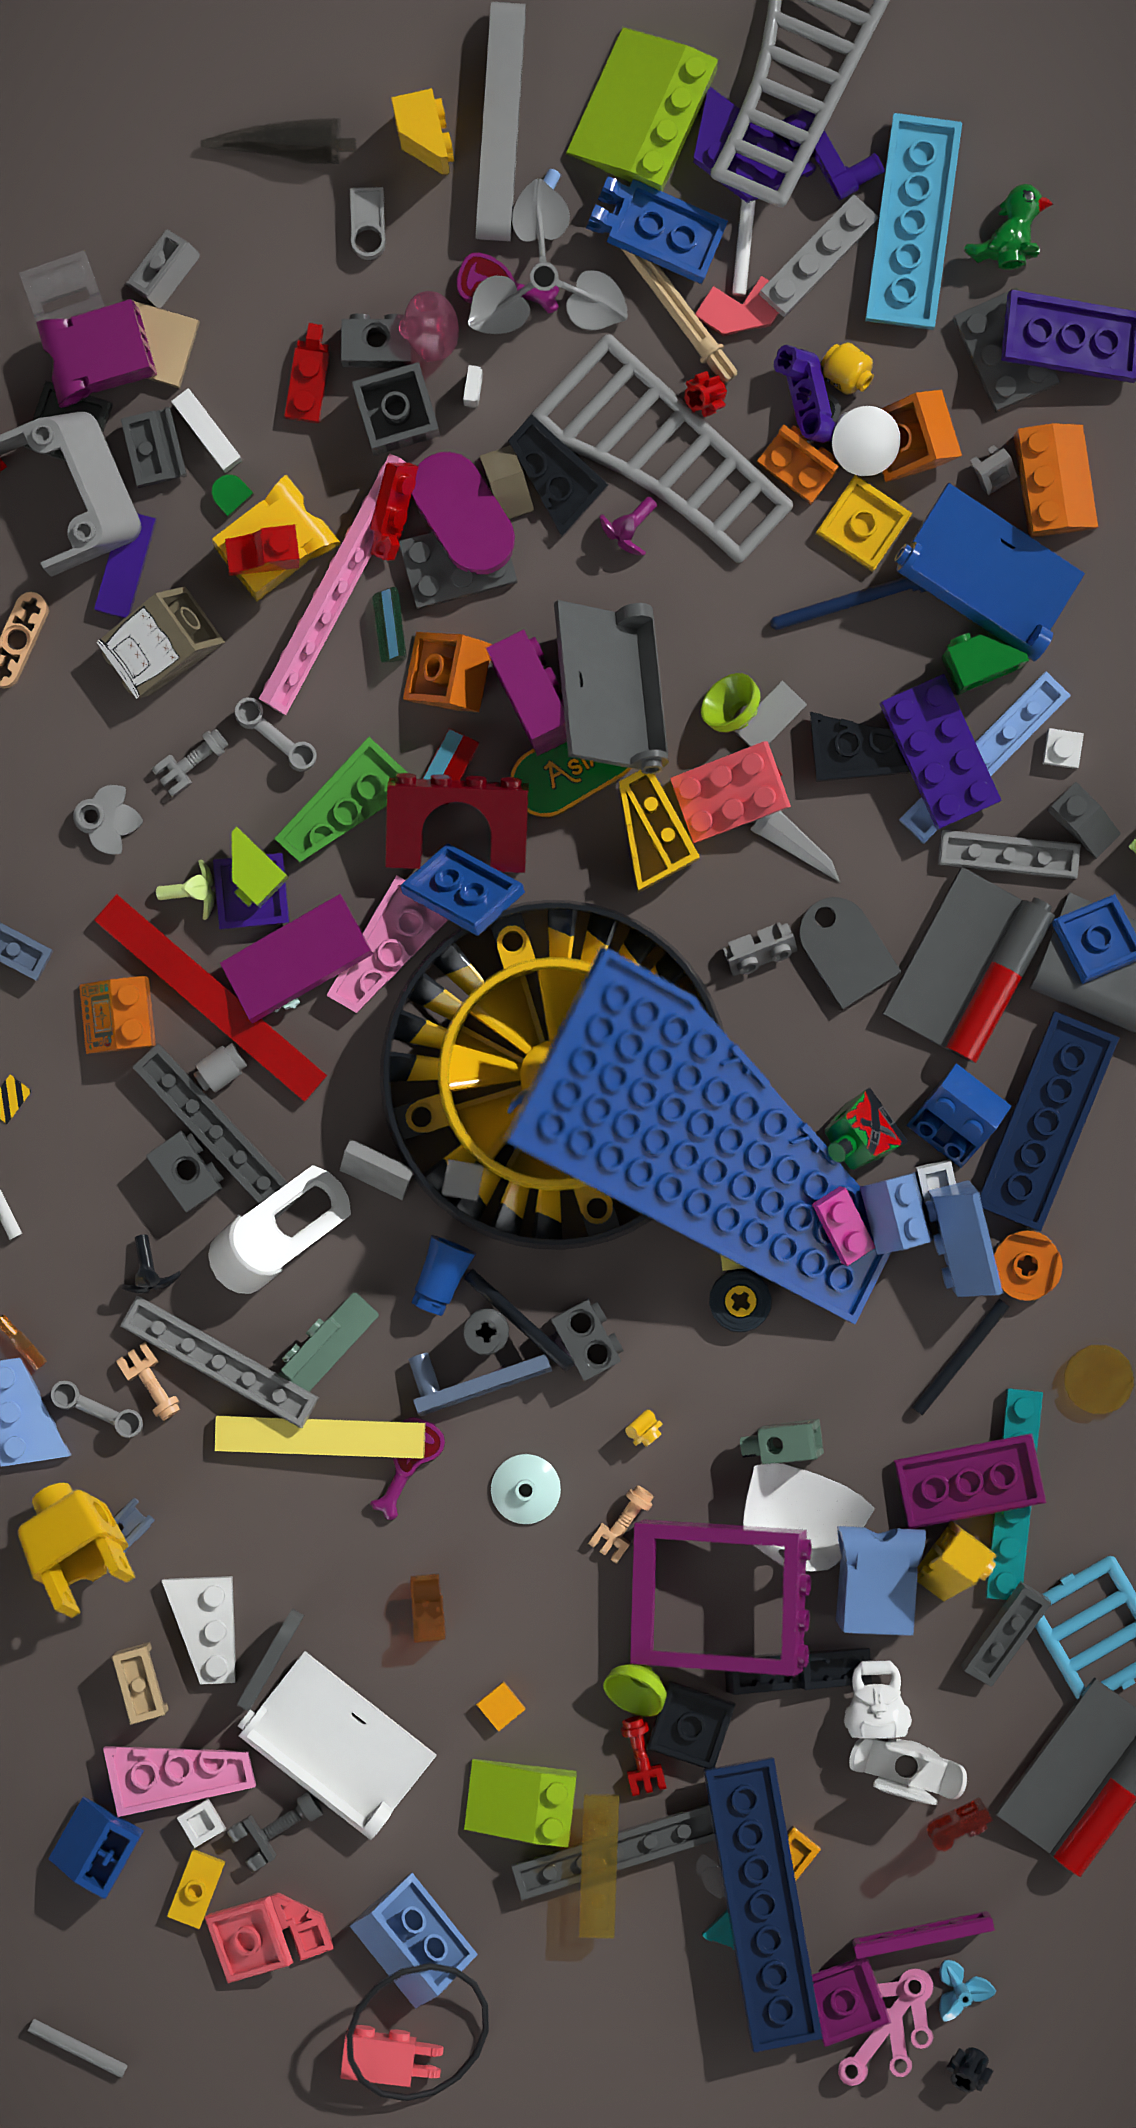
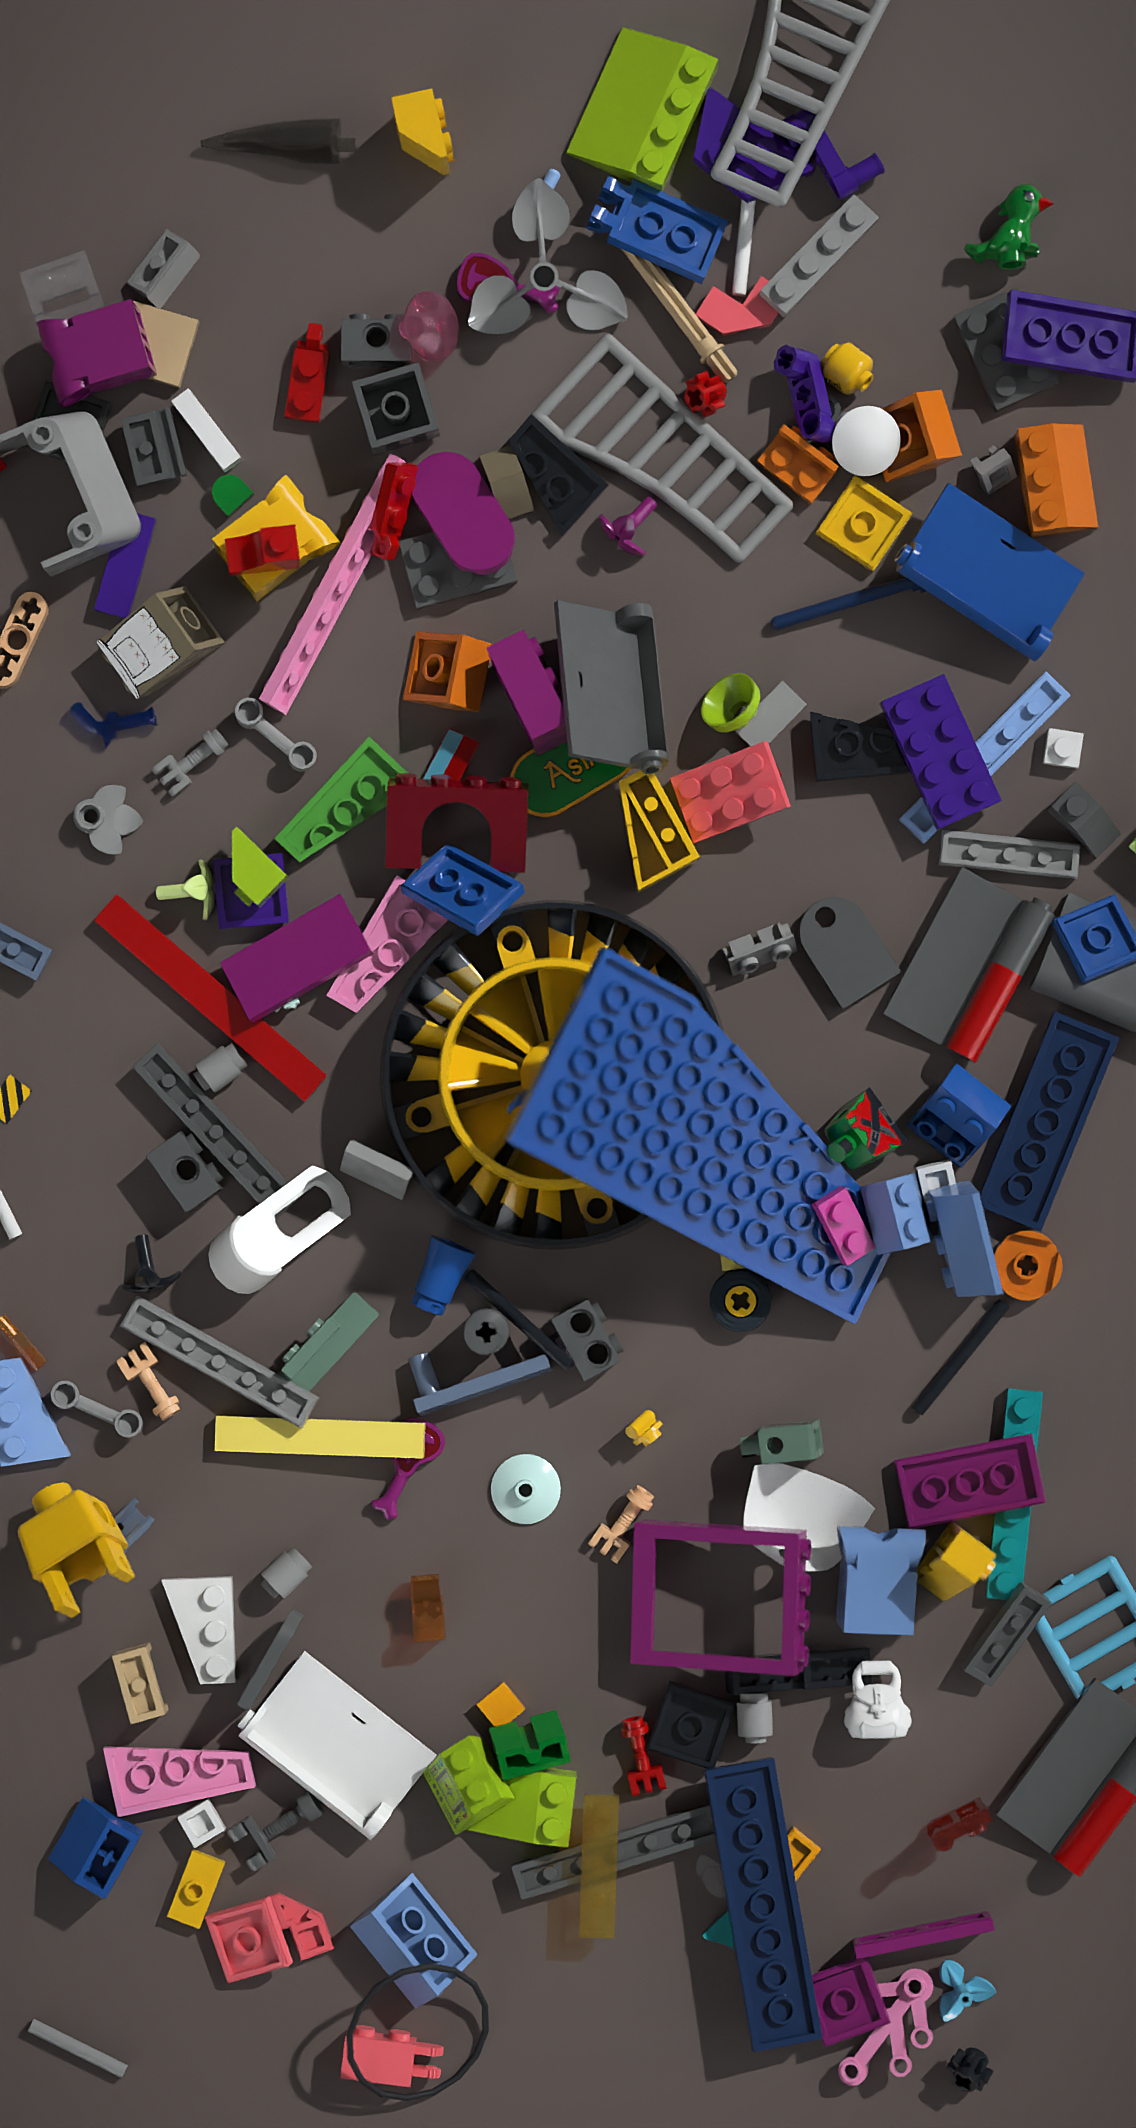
orange slope [79,976,156,1054] -> none
light grey piece [350,187,386,260] -> none
clear green slope [372,587,407,663] -> none
light grey tile [442,1159,484,1201] -> none
white tile [463,365,483,408] -> none
light grey beam [476,2,526,242] -> none
lime piece [603,1664,666,1717] -> none
light grey bar [750,811,840,882] -> none
white piece [849,1738,967,1805] -> none
medium azure plate [865,113,962,330] -> none
green slope [941,633,1029,695] -> none
clear yellow tile [1064,1345,1134,1414] -> none
none -> clear blue piece [69,702,158,749]
none -> light grey brick [261,1547,312,1599]
none -> lime slope [423,1735,515,1835]
none -> green brick [489,1710,571,1781]
none -> light grey brick [737,1692,773,1743]

